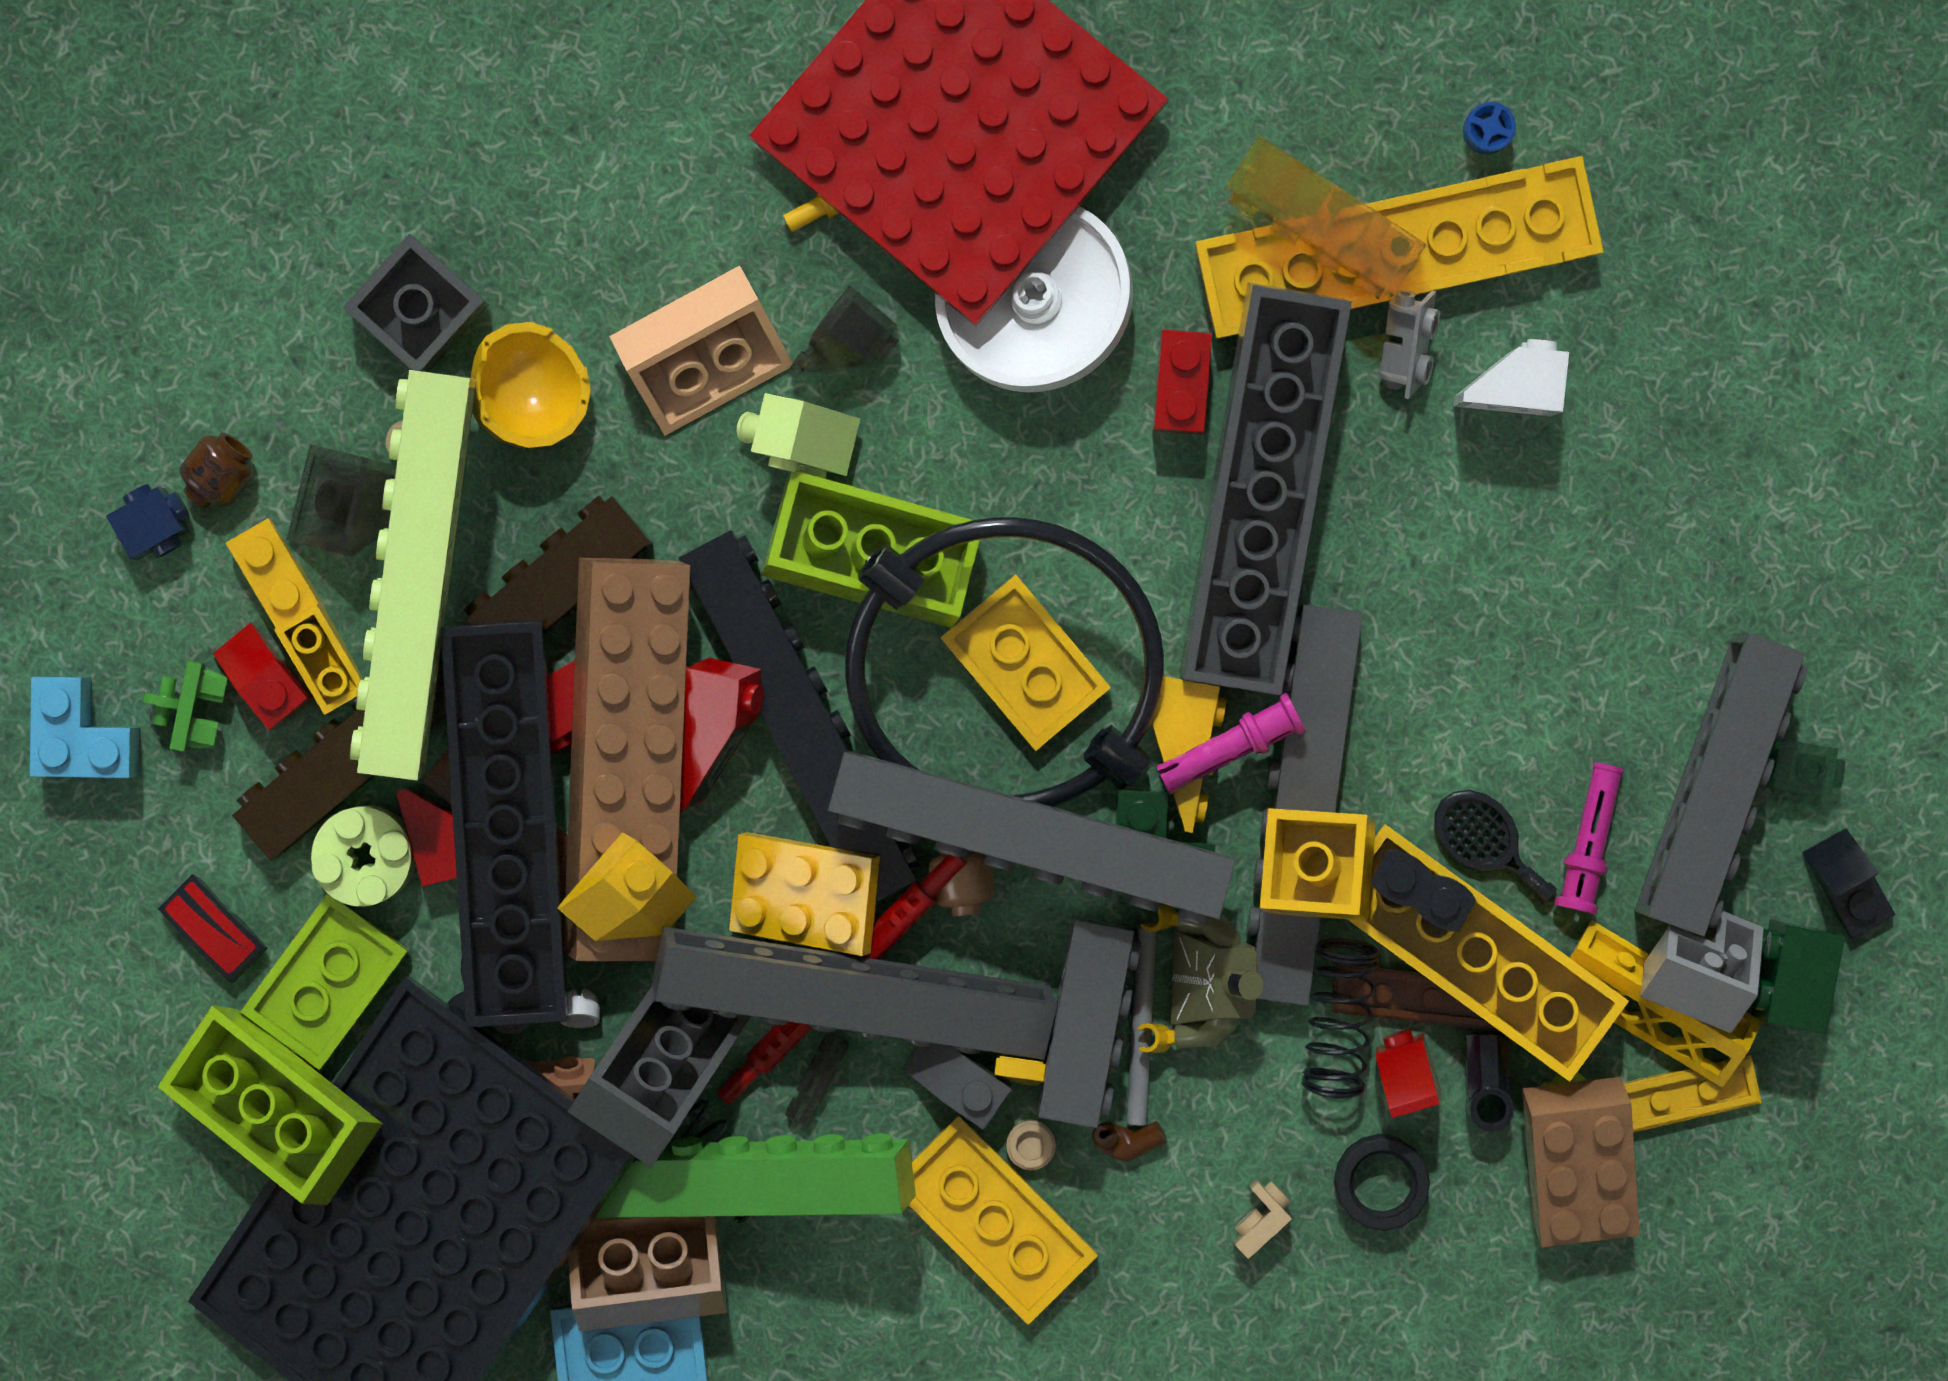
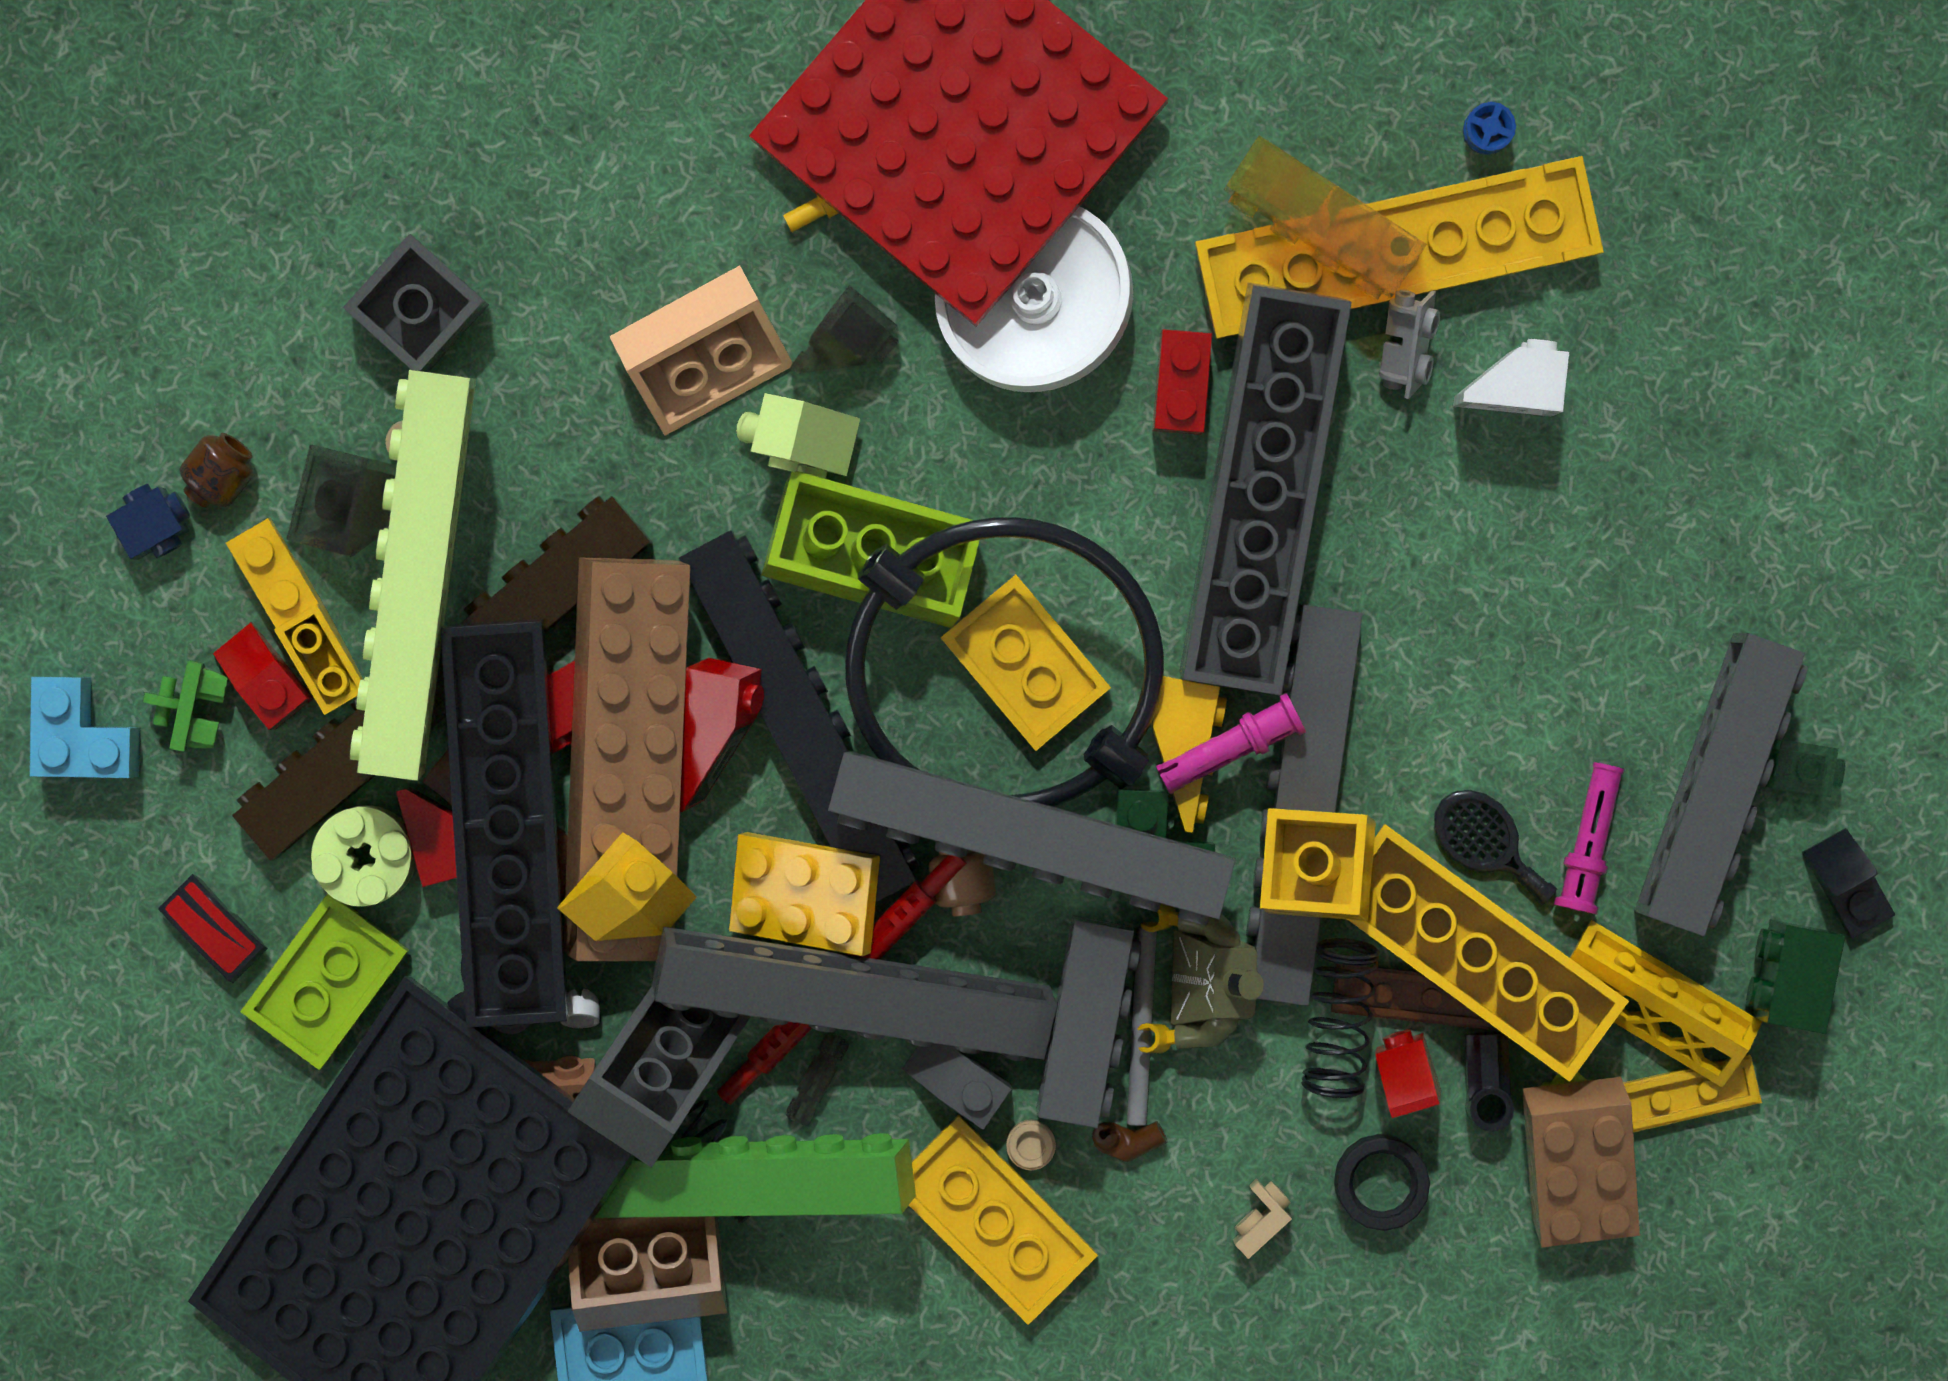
lime brick [158,1006,383,1205] -> none
yellow cylinder [471,322,591,448] -> none
yellow tile [994,1056,1046,1086] -> none
black brick [1371,850,1477,932] -> none
light grey brick [1640,911,1764,1033] -> none

